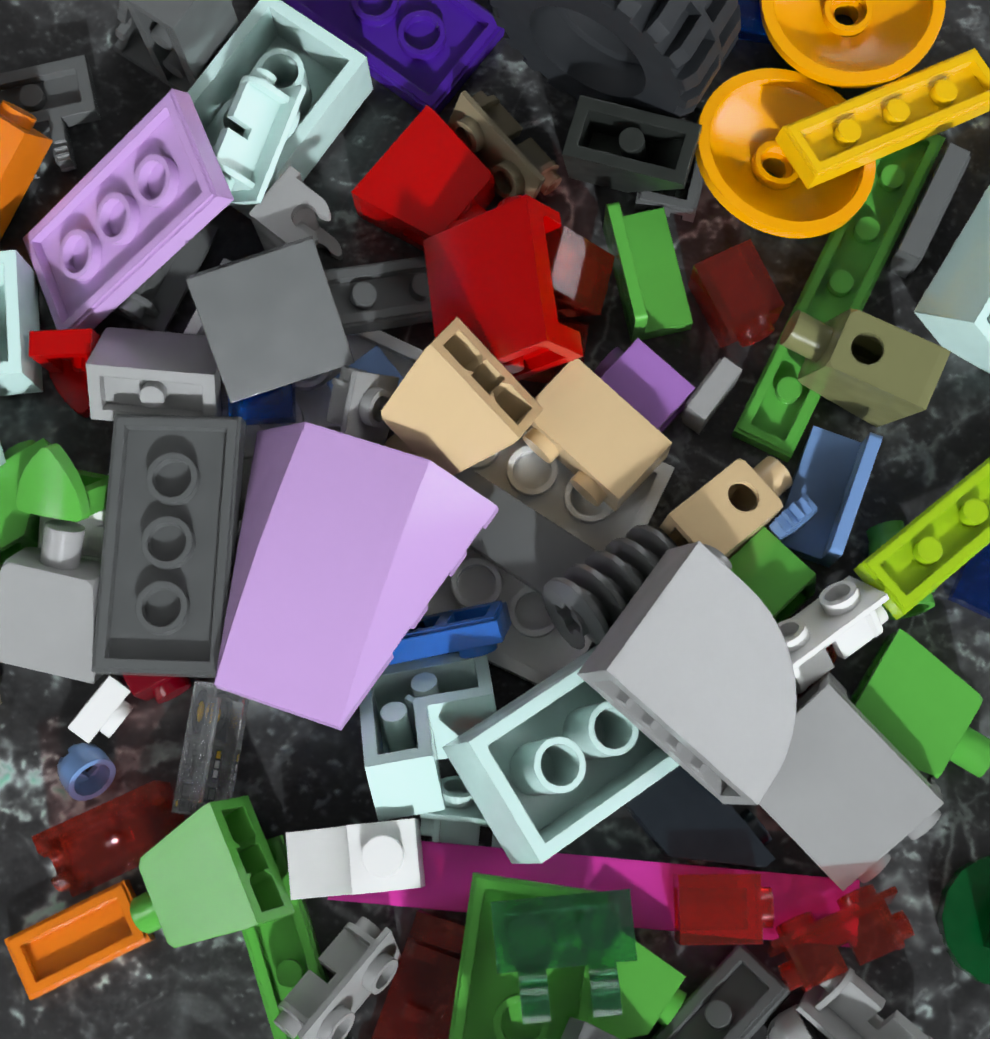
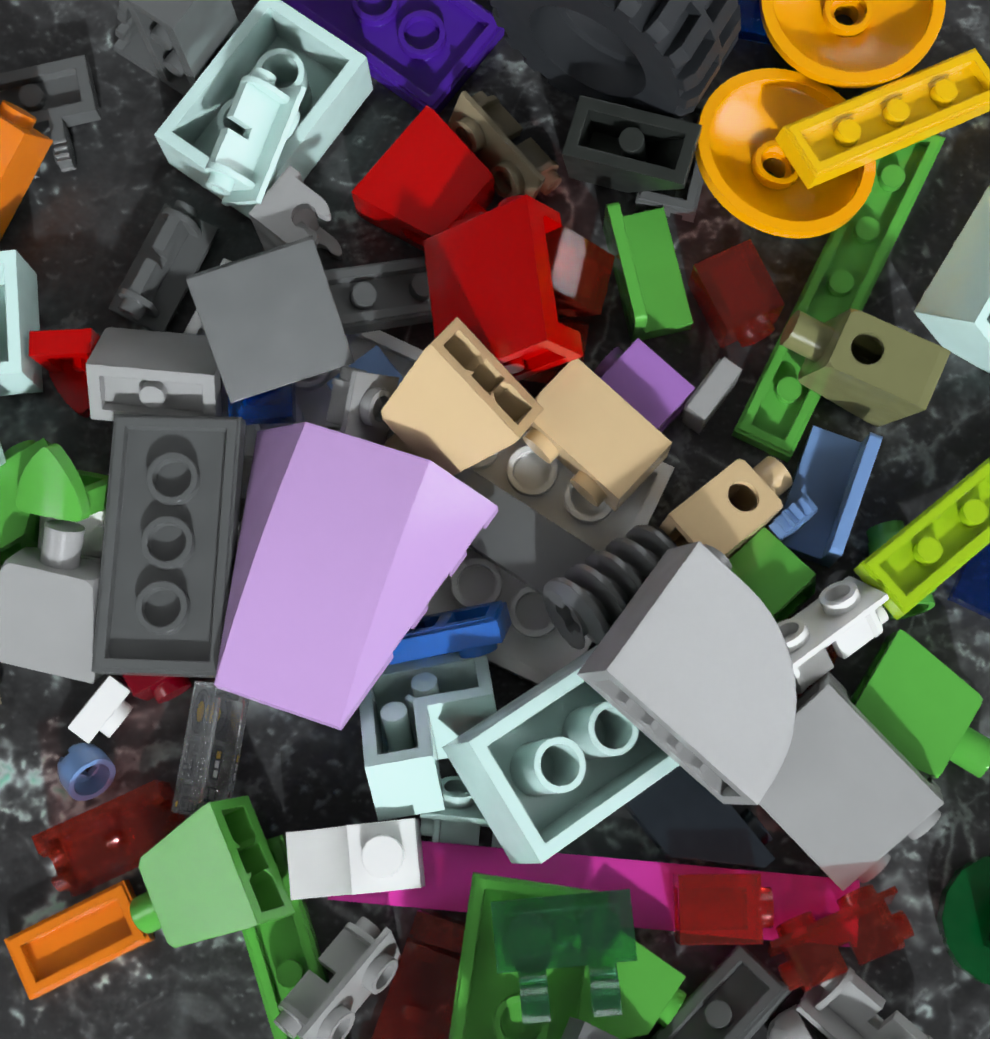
lavender tile [23,88,234,330] -> none
dark grey tile [886,143,971,279] -> none

